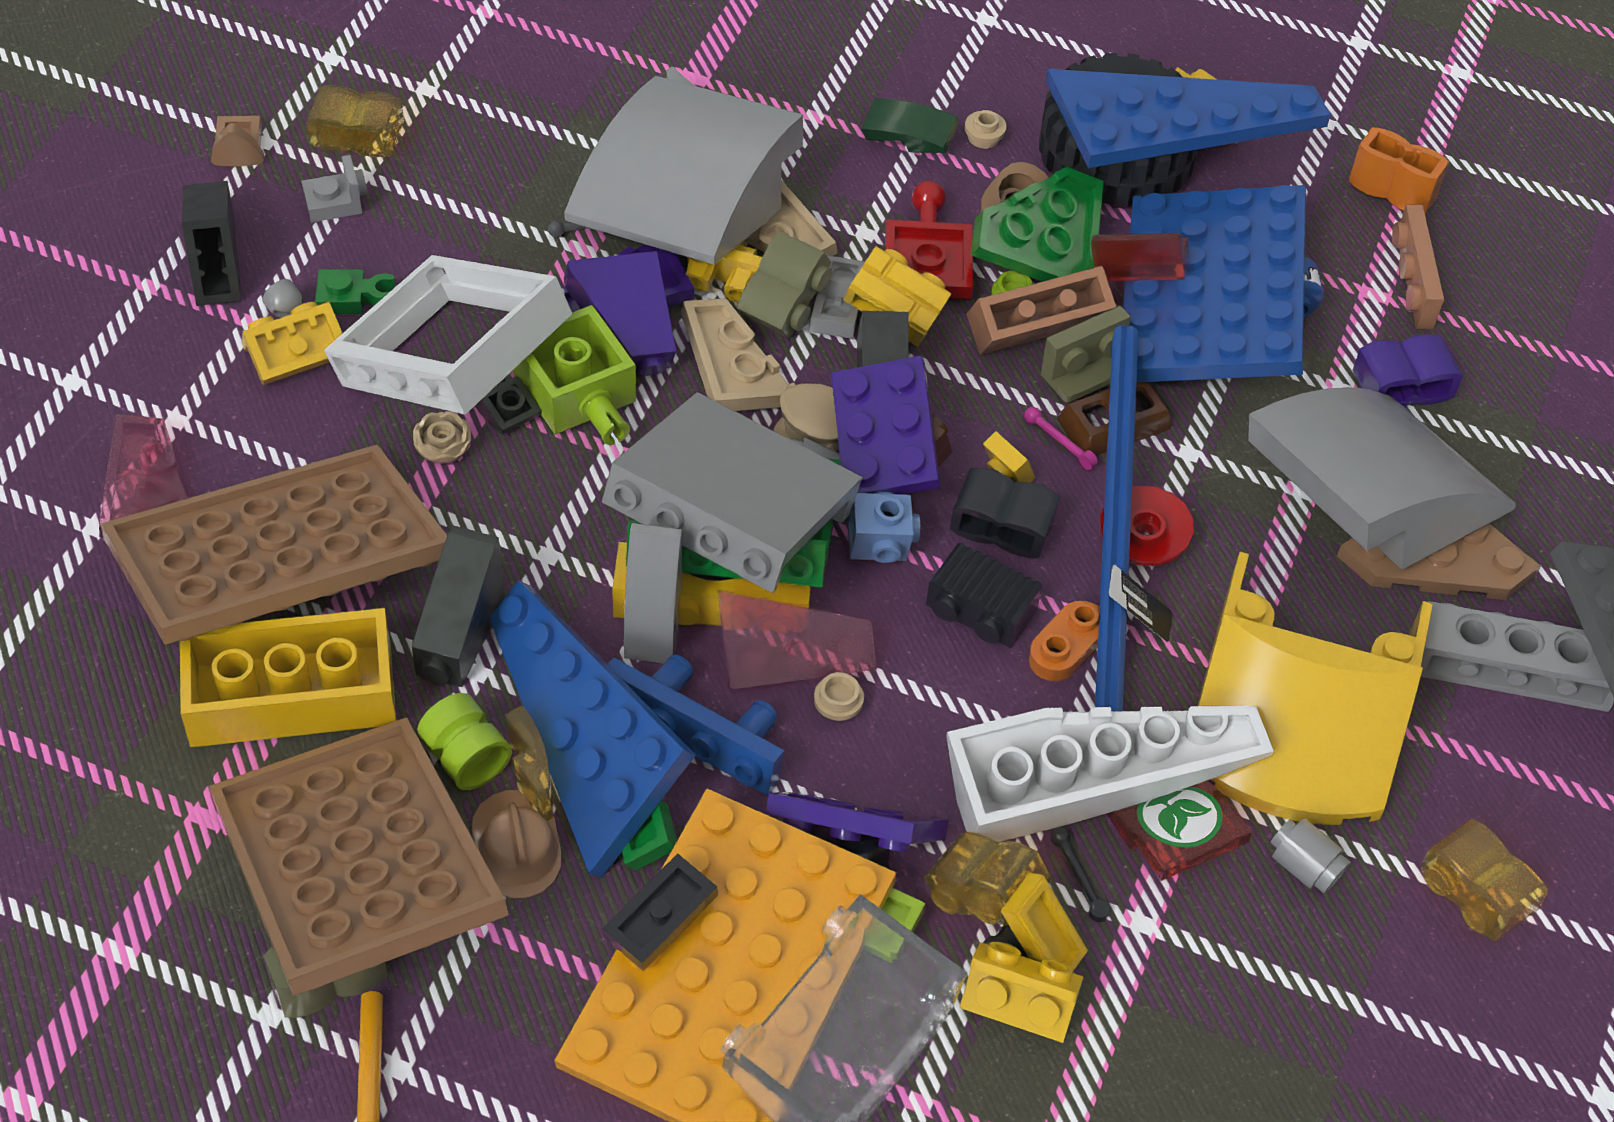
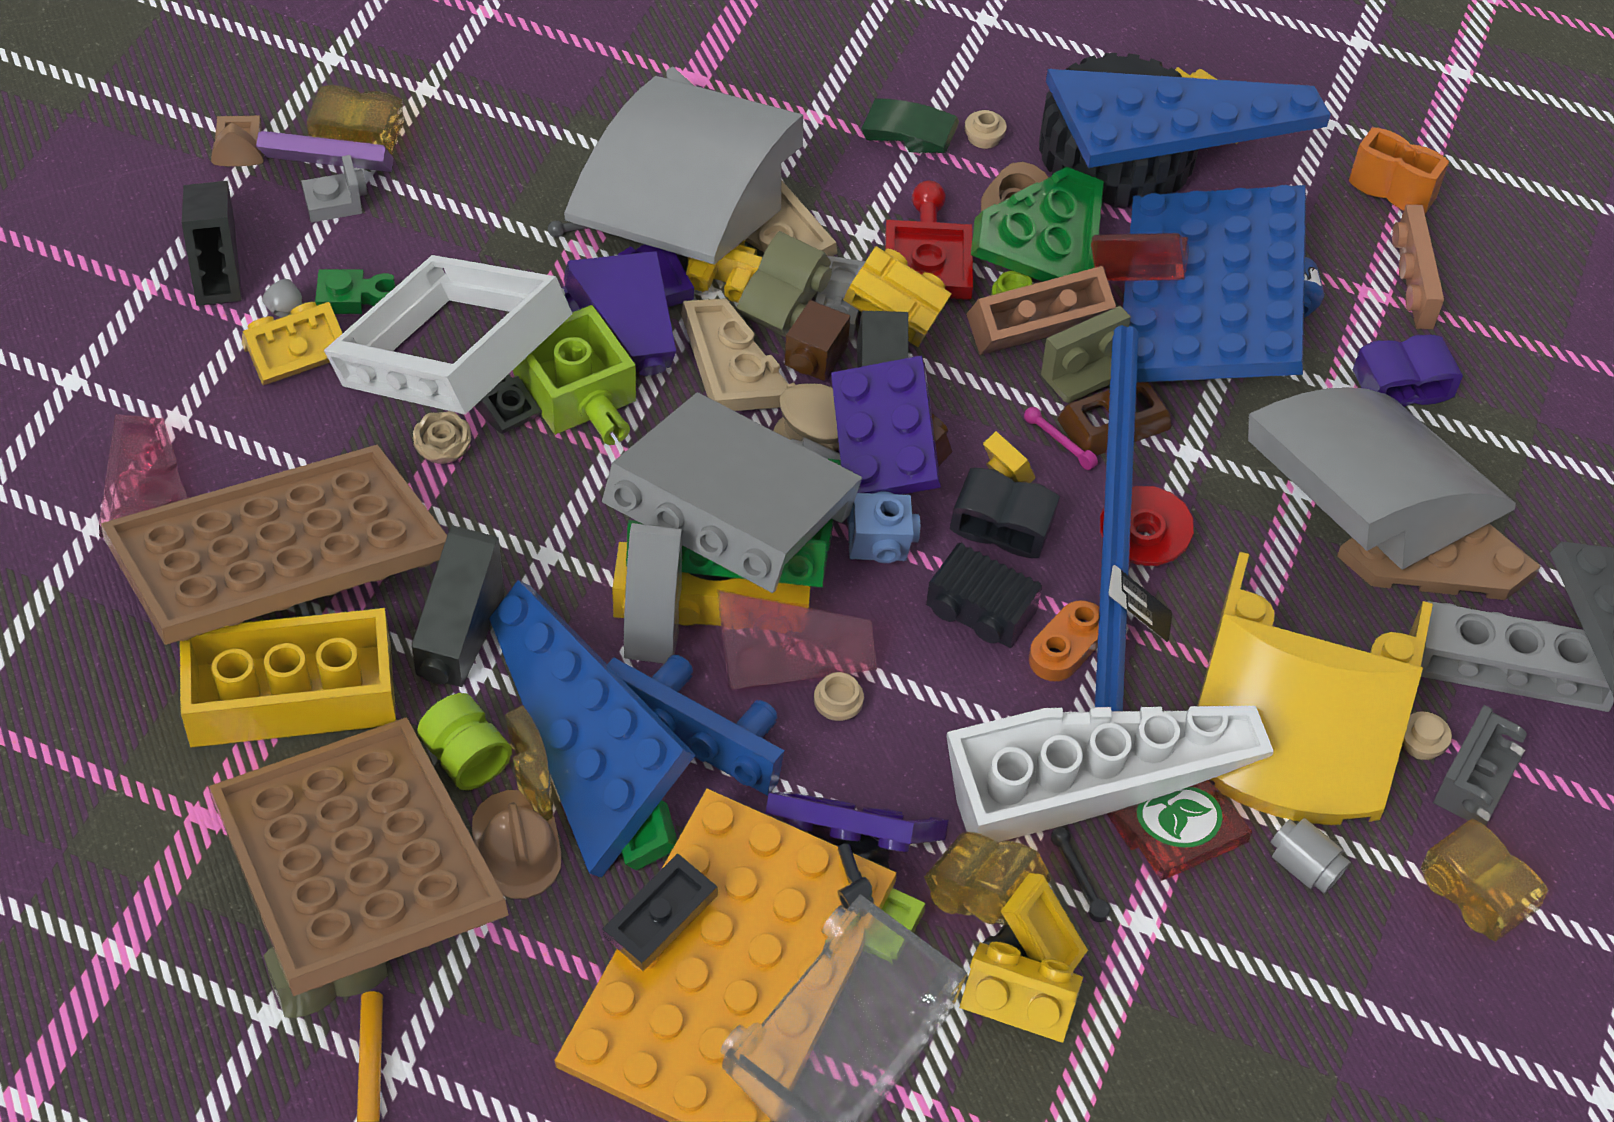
none -> medium lavender tile [256,131,394,172]
none -> reddish brown brick [784,300,851,381]
none -> black hand [837,844,874,919]
none -> tan plate [1403,712,1452,760]
none -> dark grey hinge [1433,705,1527,829]

